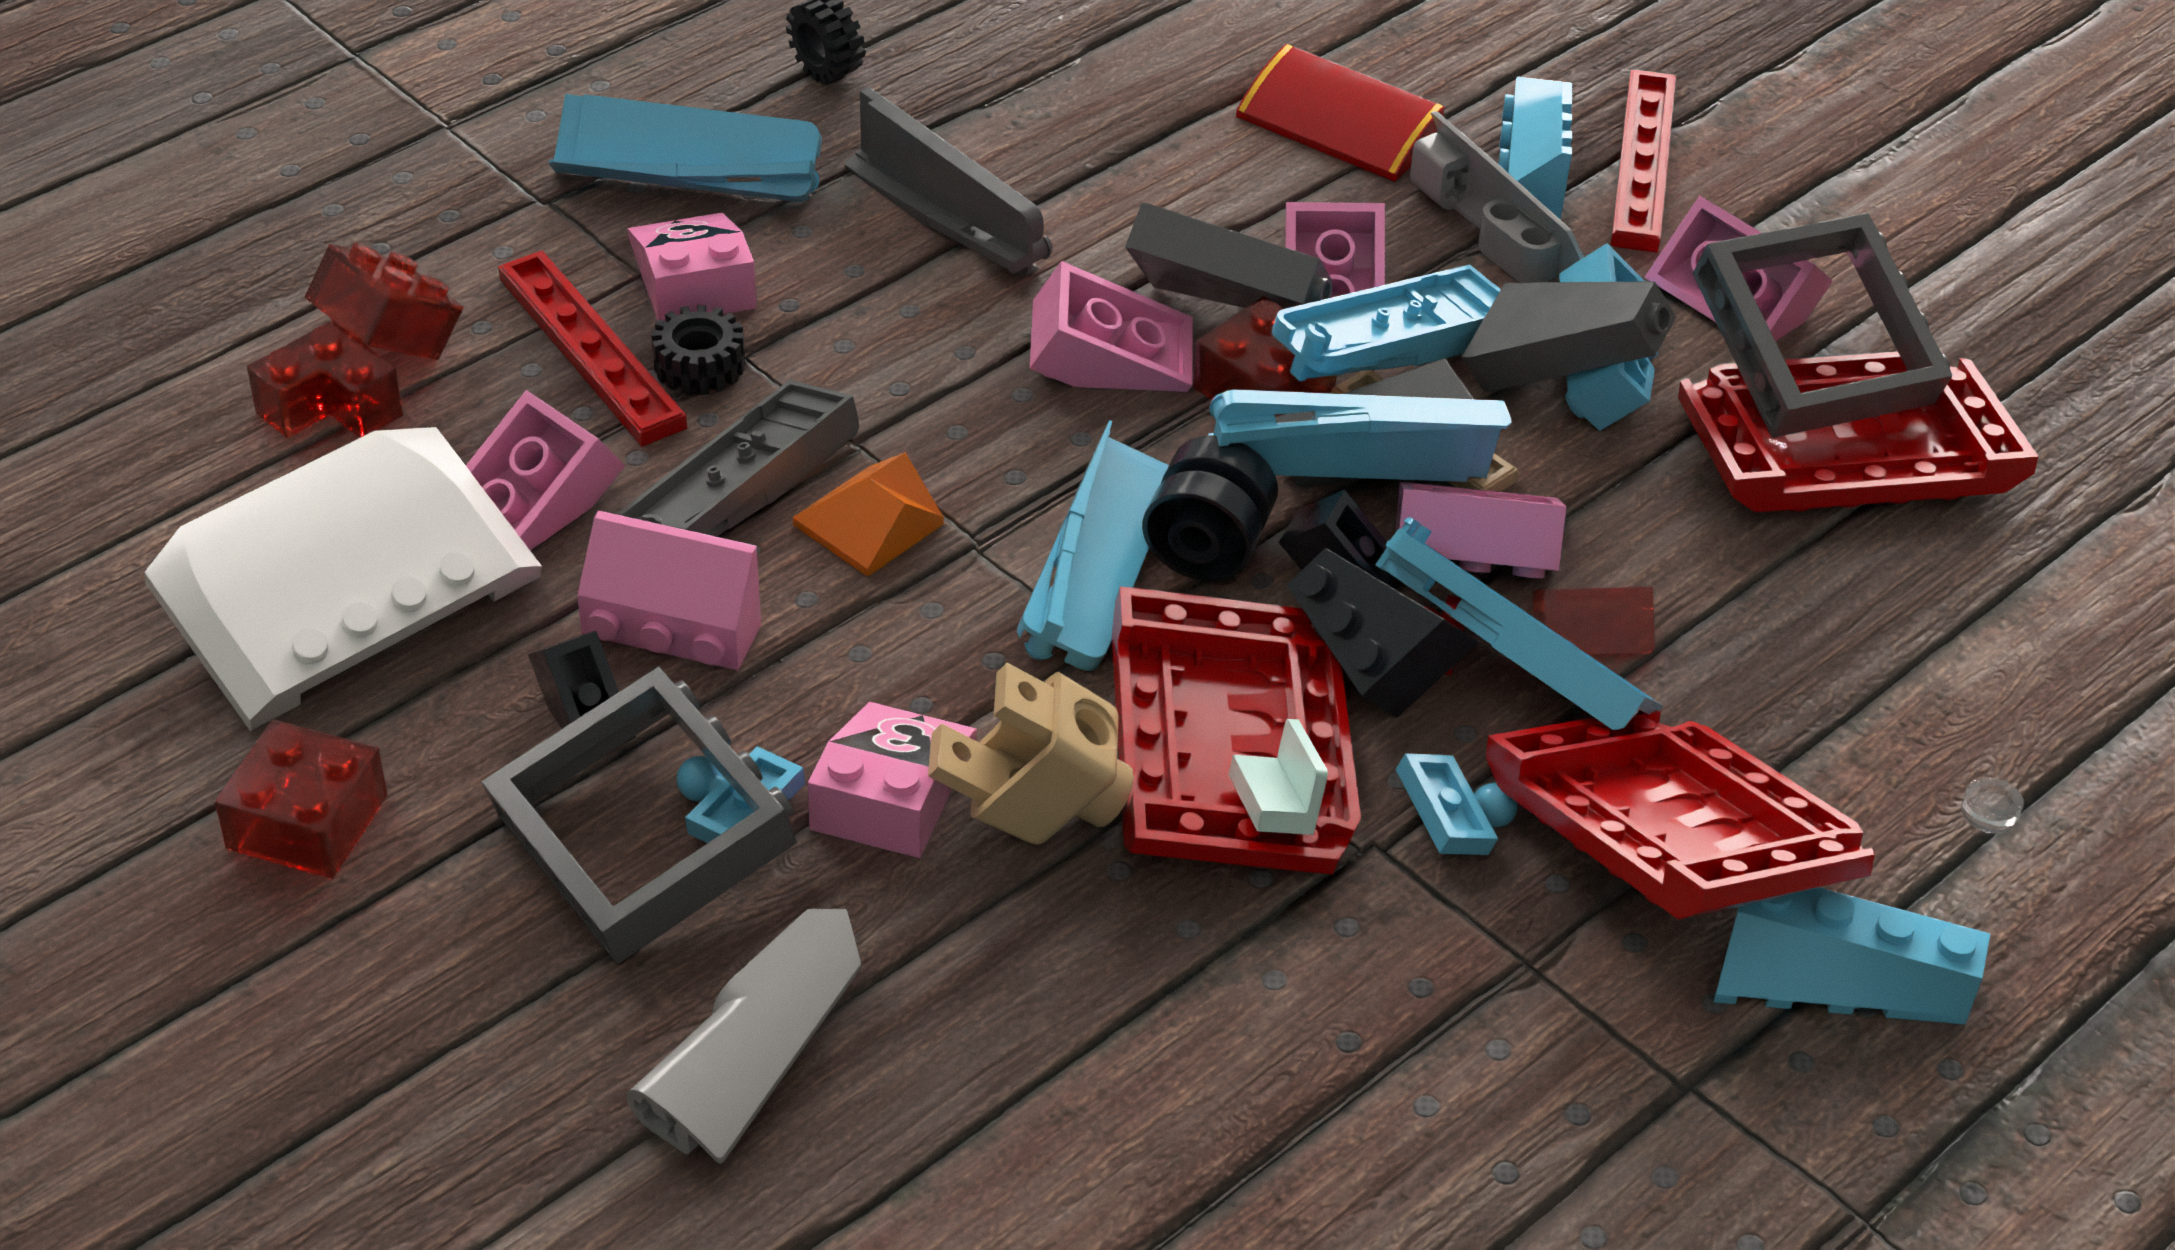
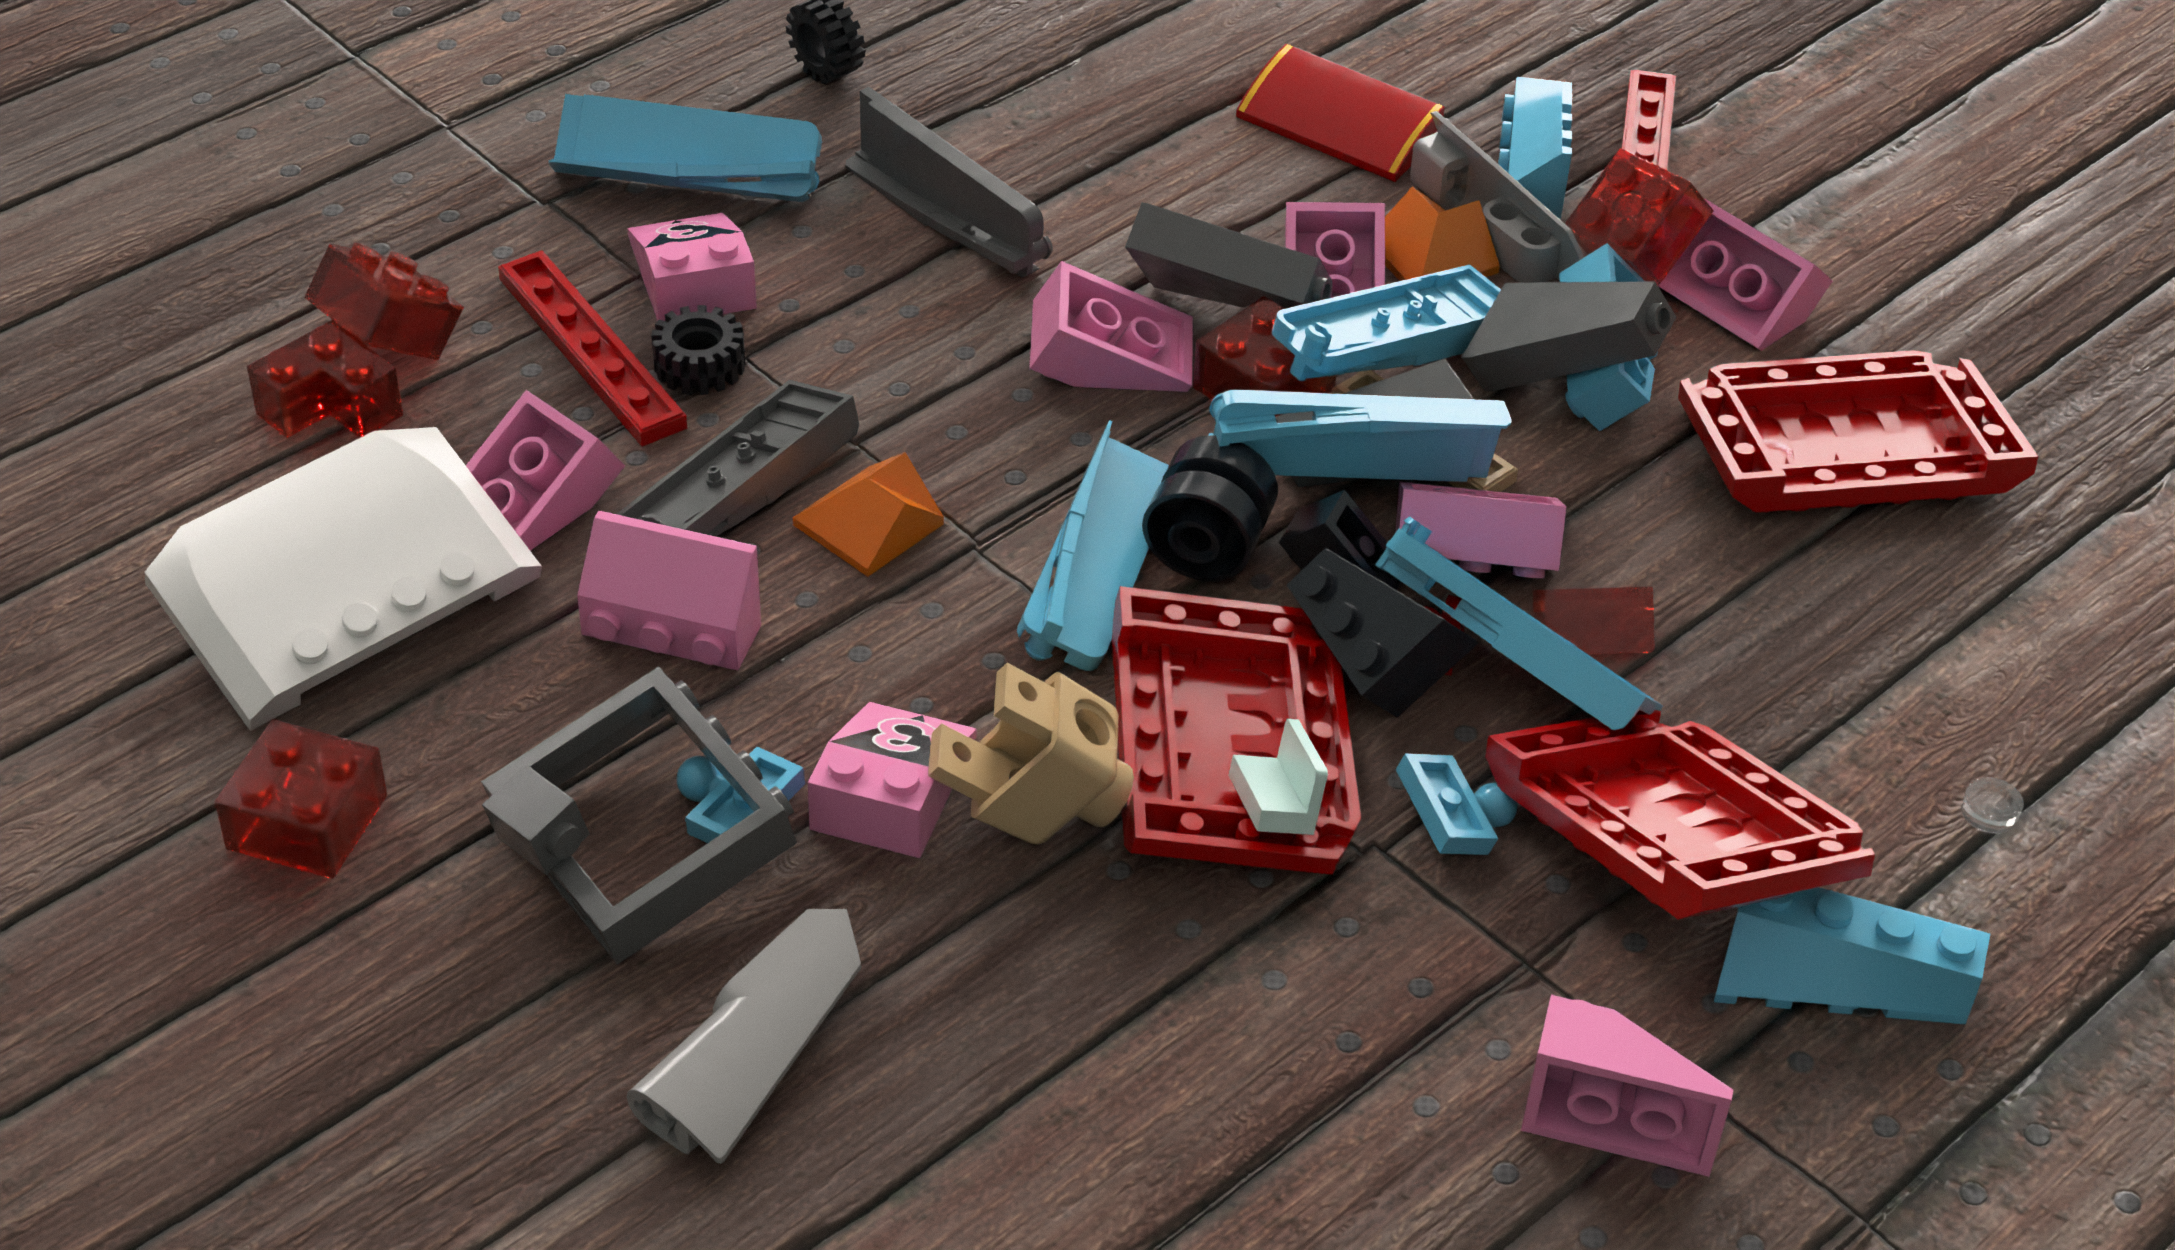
black slope [528,631,636,741] -> none
dark grey window [1692,213,1953,438] -> none
none -> dark grey brick [482,765,590,875]
none -> orange slope [1385,186,1500,281]
none -> bright pink slope [1521,995,1733,1177]
none -> clear red brick [1565,148,1714,286]

